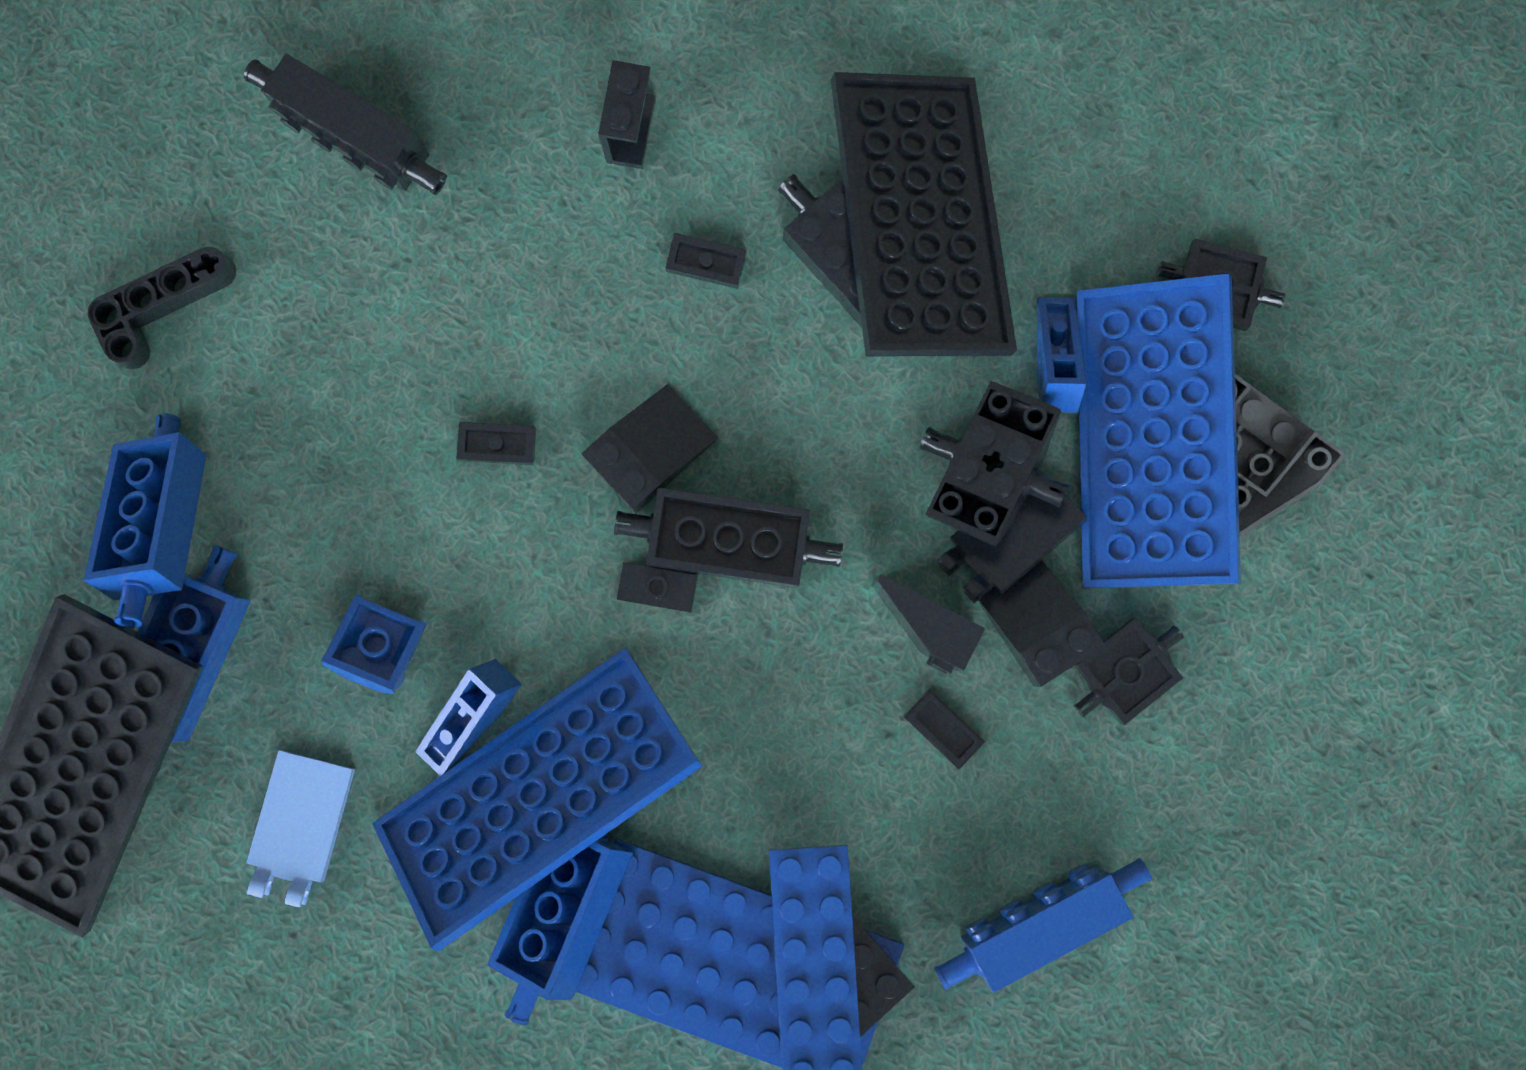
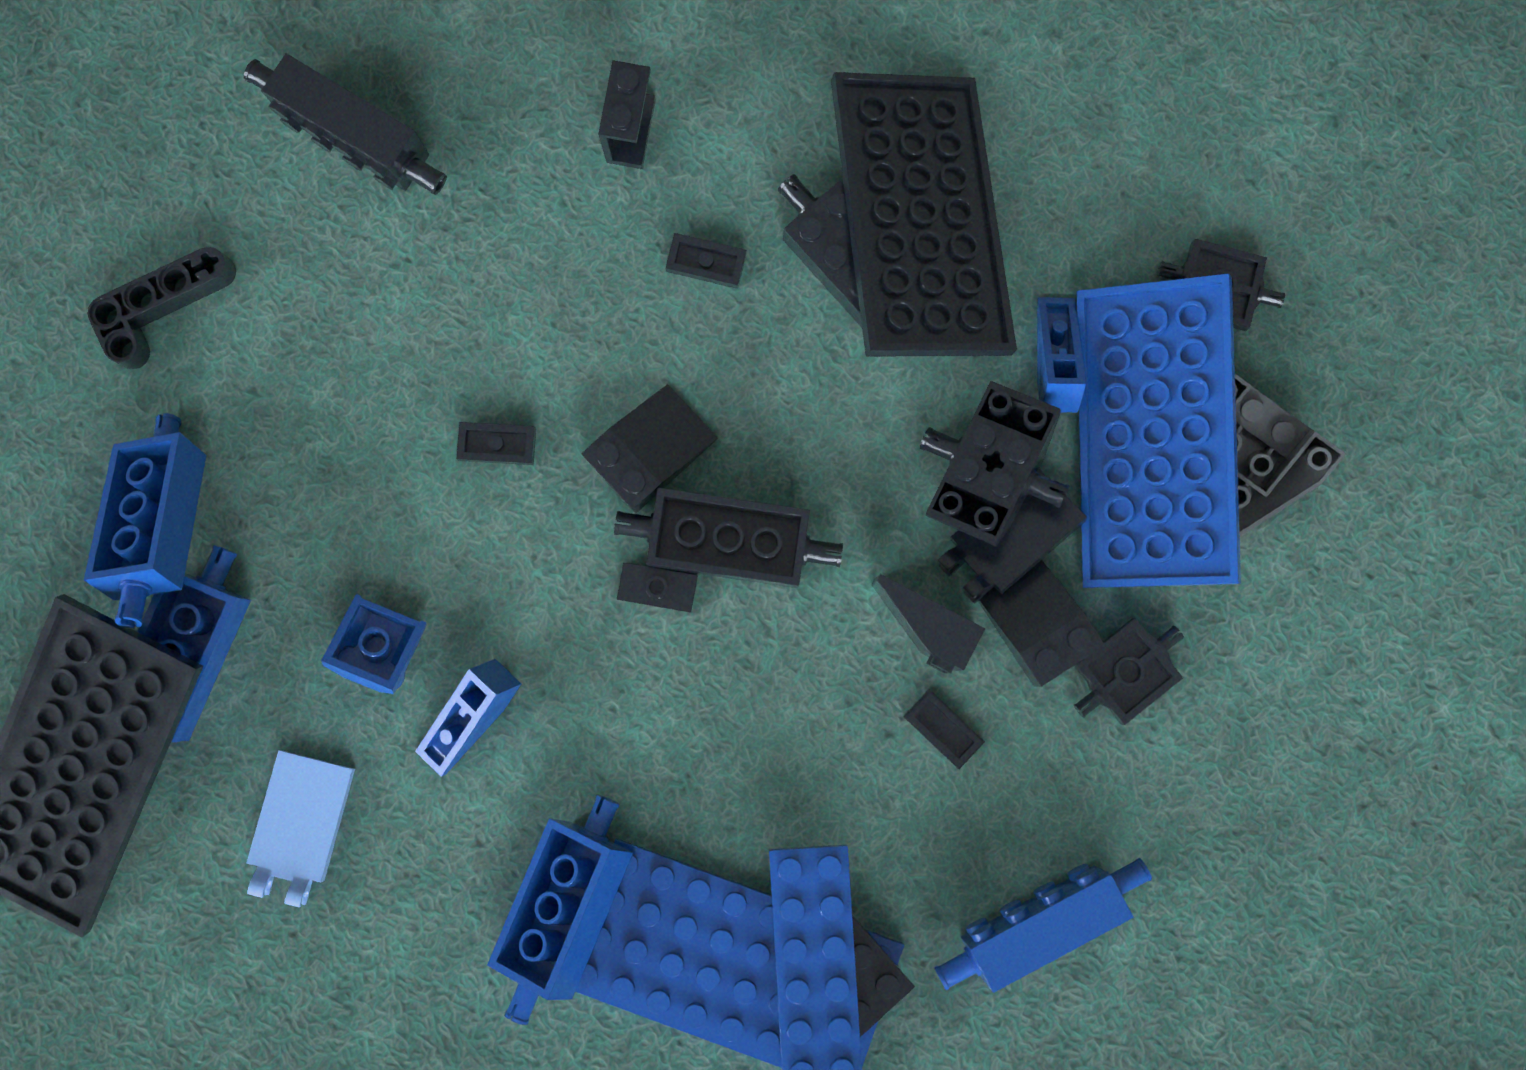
blue plate [372,648,702,952] -> none

